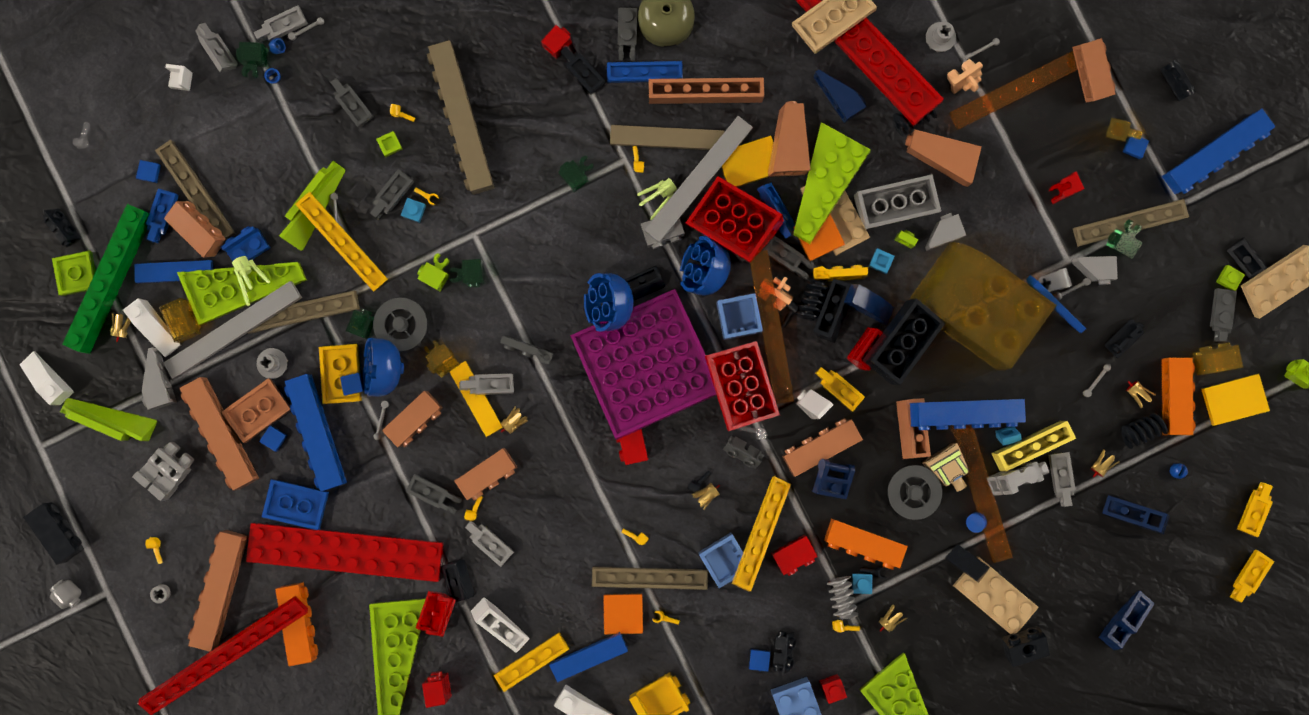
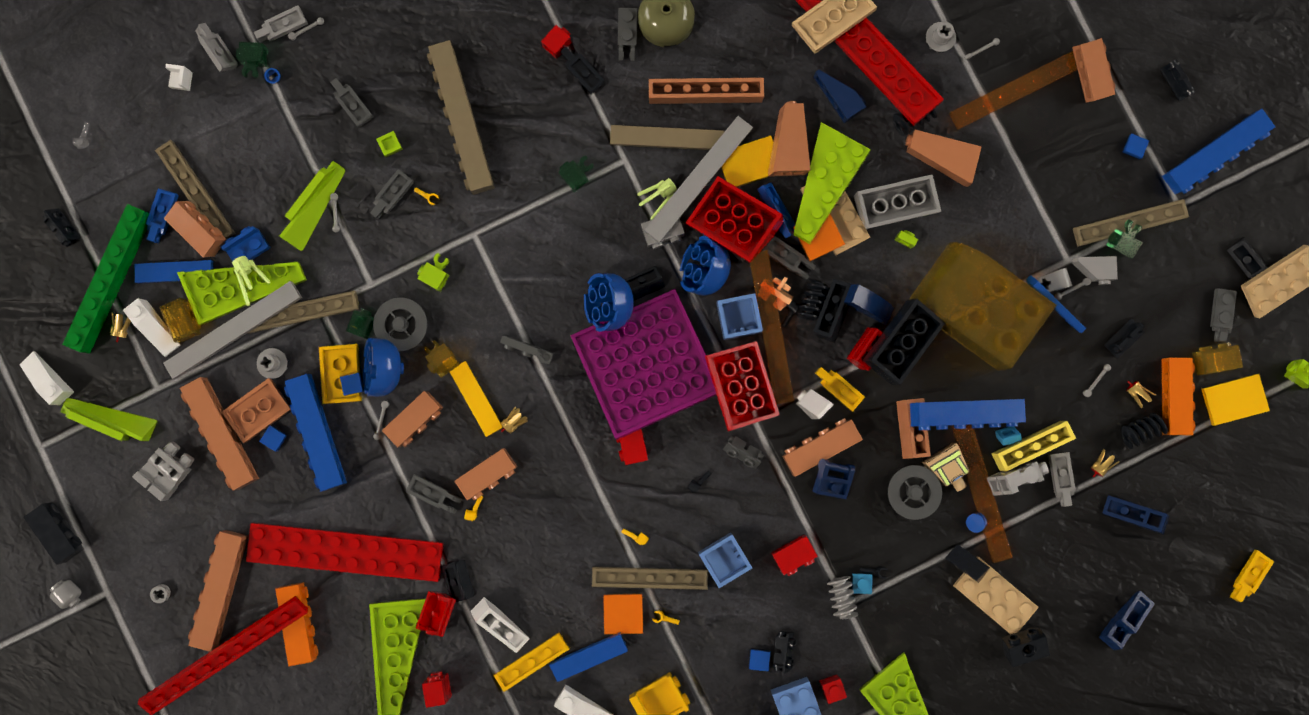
lime tile [52,251,96,296] -> none
blue tile [136,160,161,183] -> none
light grey slope [142,347,177,410] -> none
yellow hand [145,537,163,564] -> none
blue plate [262,479,329,530] -> none
blue hinge [268,38,286,54] -> none
yellow tile [295,192,388,292] -> none
yellow hand [390,104,415,122] -> none
dark azure plate [401,198,426,223] -> none
clear green brick [450,259,485,288] -> none
light grey hinge [459,374,514,395] -> none
light grey hinge [465,521,514,567] -> none
blue tile [607,61,683,83] -> none
yellow hand [633,146,644,173] -> none
pearl gold piece [692,483,720,510] -> none
yellow tile [732,476,791,592] -> none
clear hand [740,426,766,439] -> none
yellow hinge [813,265,868,281] -> none
orange brick [824,519,908,570] -> none
yellow hand [832,620,860,632] -> none
dark azure plate [868,248,895,274] -> none
pearl gold piece [879,605,908,632] -> none
light grey slope [925,213,966,251] -> none
light nougat hips [947,59,983,94] -> none
red hinge [1049,171,1084,204] -> none
clear yellow brick [1106,118,1143,142] -> none
blue hinge [1170,463,1188,479] -> none
lime plate [1216,265,1245,291] -> none
yellow hinge [1237,482,1273,537] -> none

